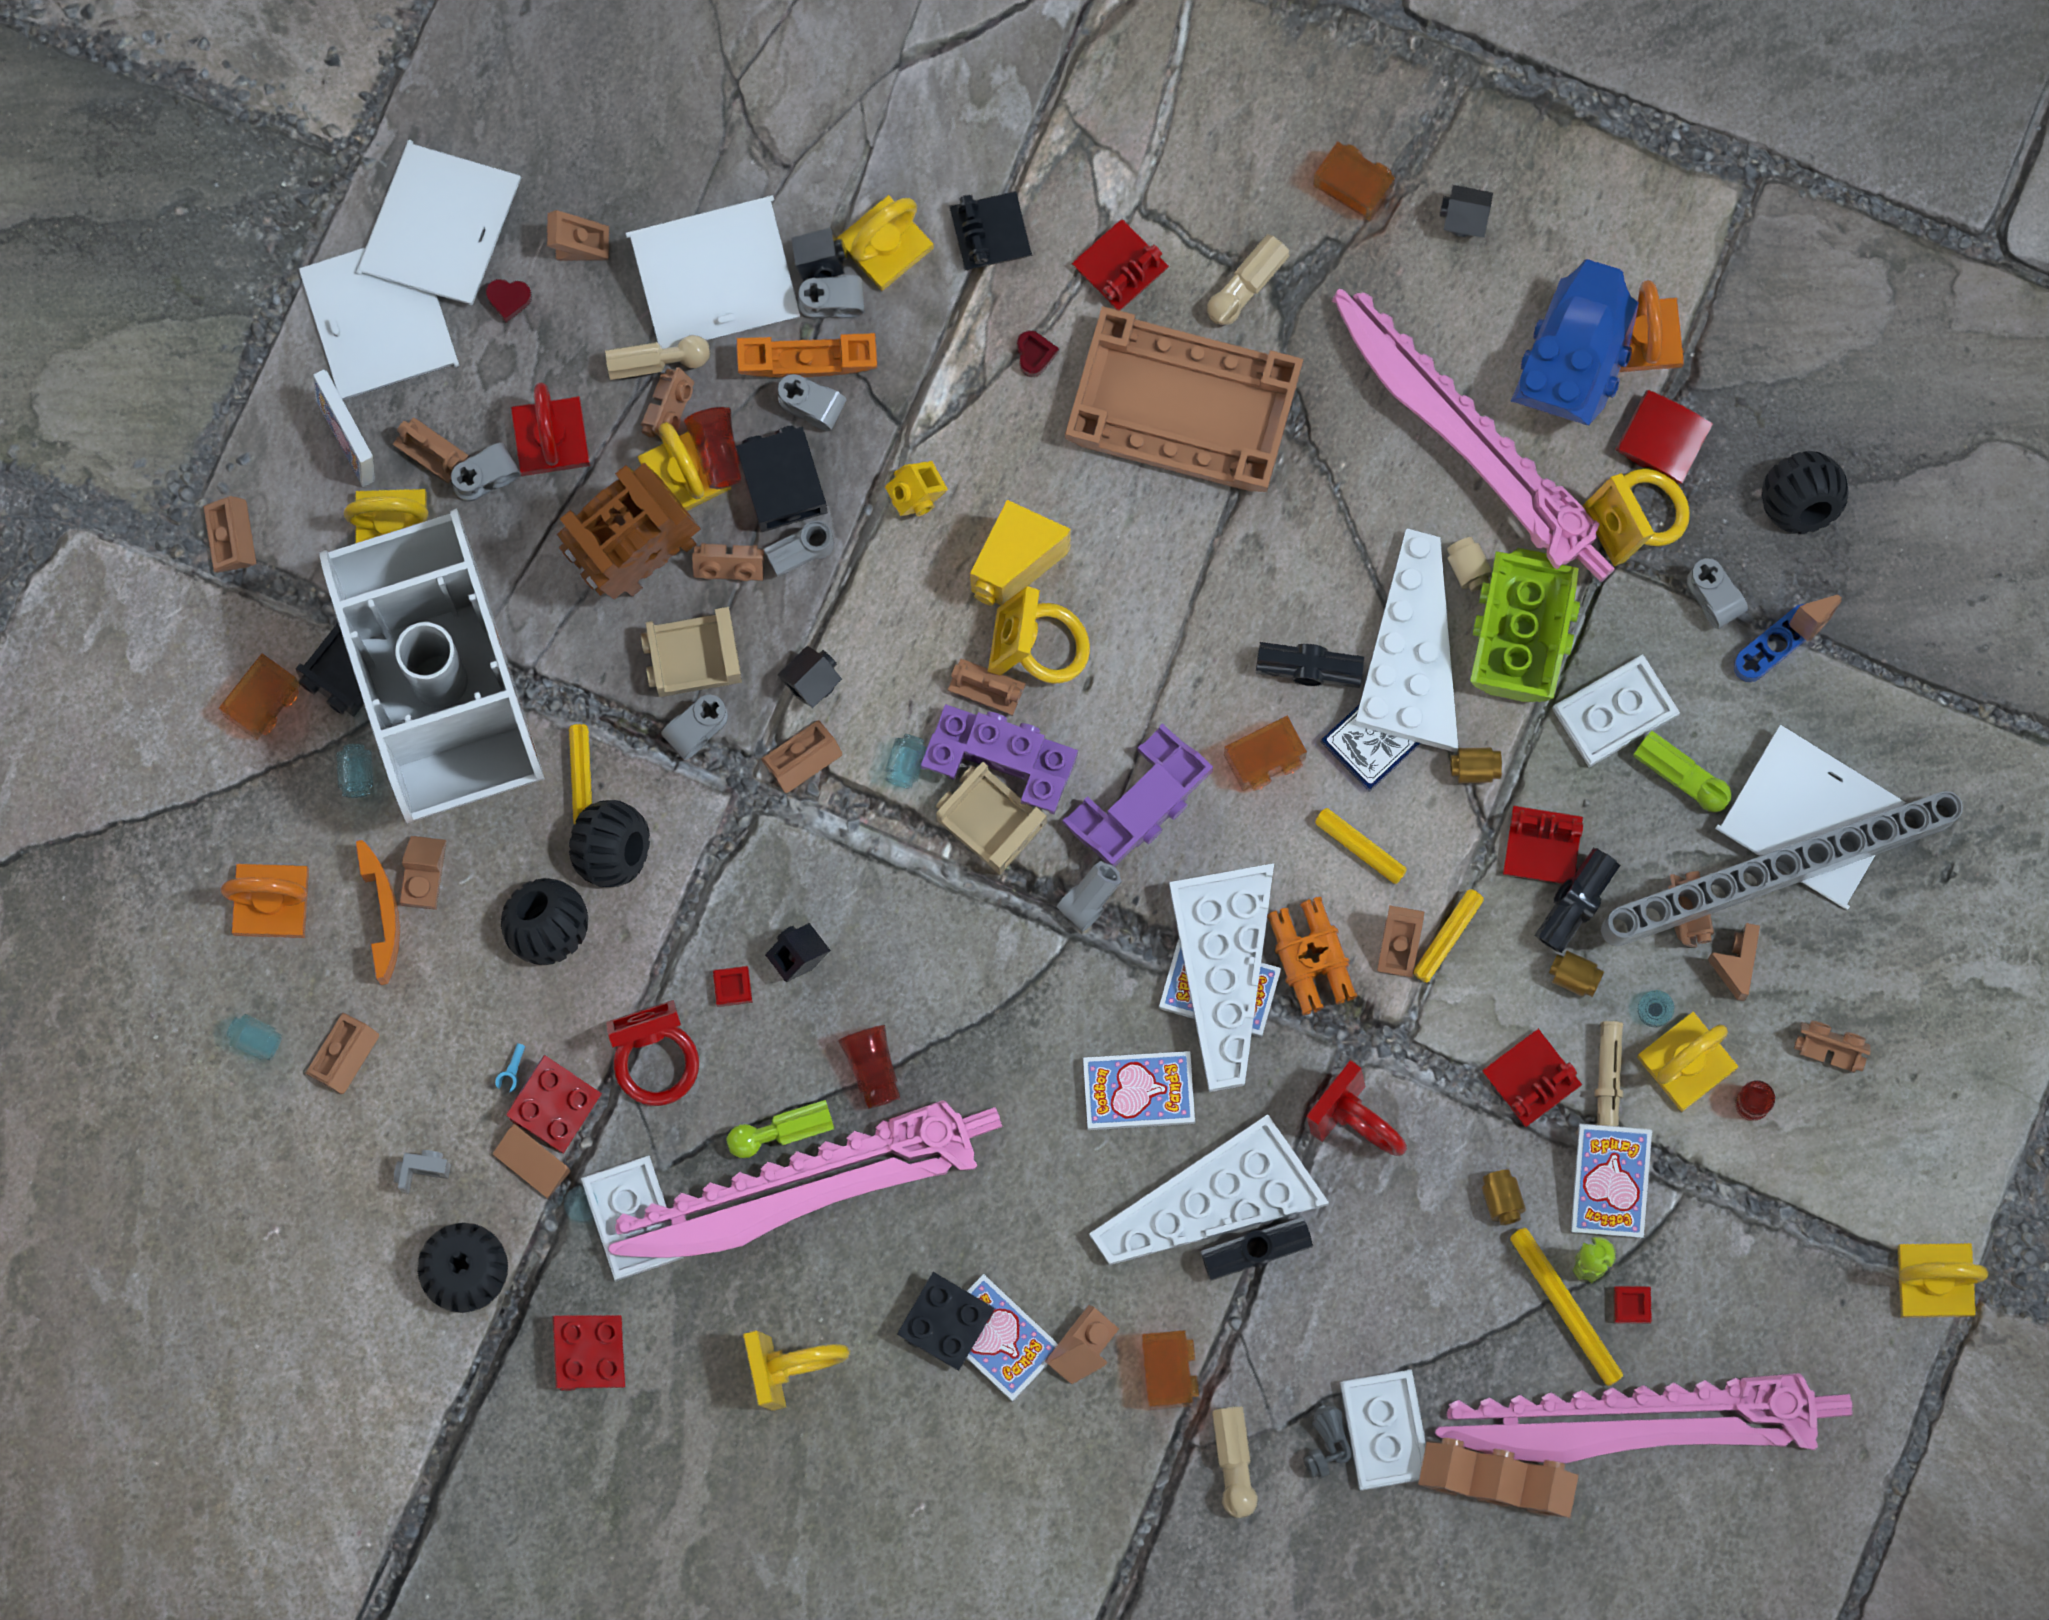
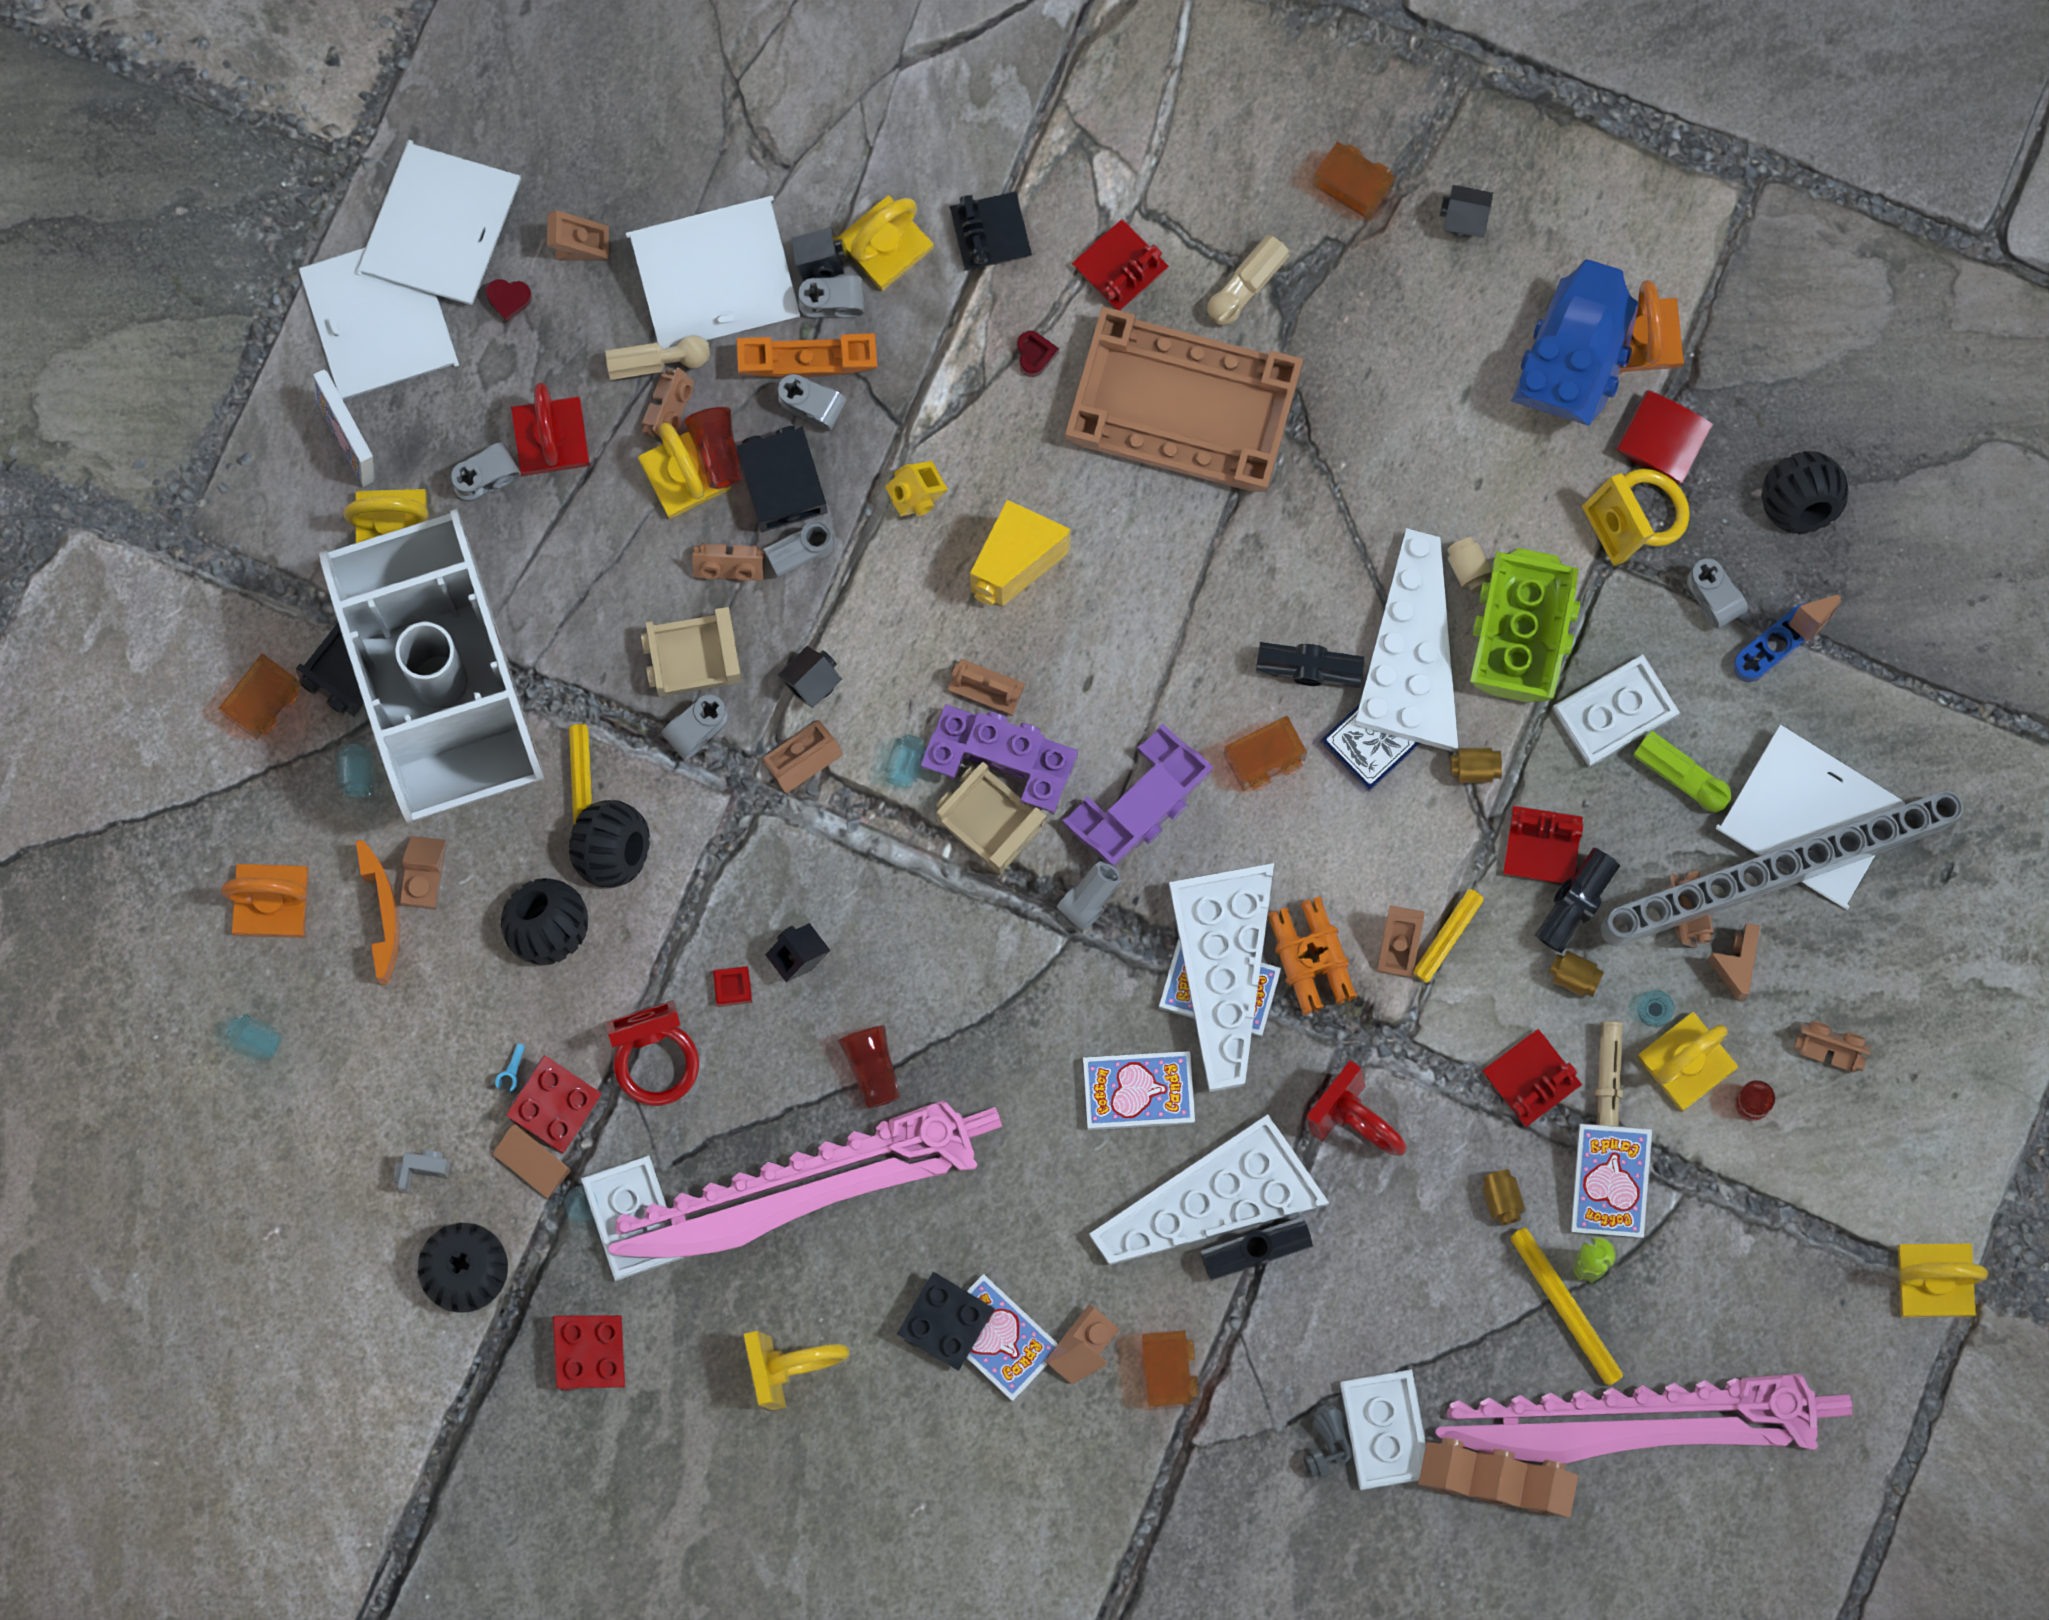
nougat slope [203,496,256,573] -> none
nougat slope [305,1013,379,1094] -> none
nougat hinge [393,417,469,484] -> none
dark orange piece [557,462,701,600] -> none
lime piece [726,1100,834,1158] -> none
yellow tile [988,586,1090,684] -> none
tan piece [1212,1407,1258,1518] -> none
yellow axle [1315,808,1407,884] -> none
bright pink piece [1332,289,1615,582] -> none
red tile [1613,1286,1652,1324] -> none

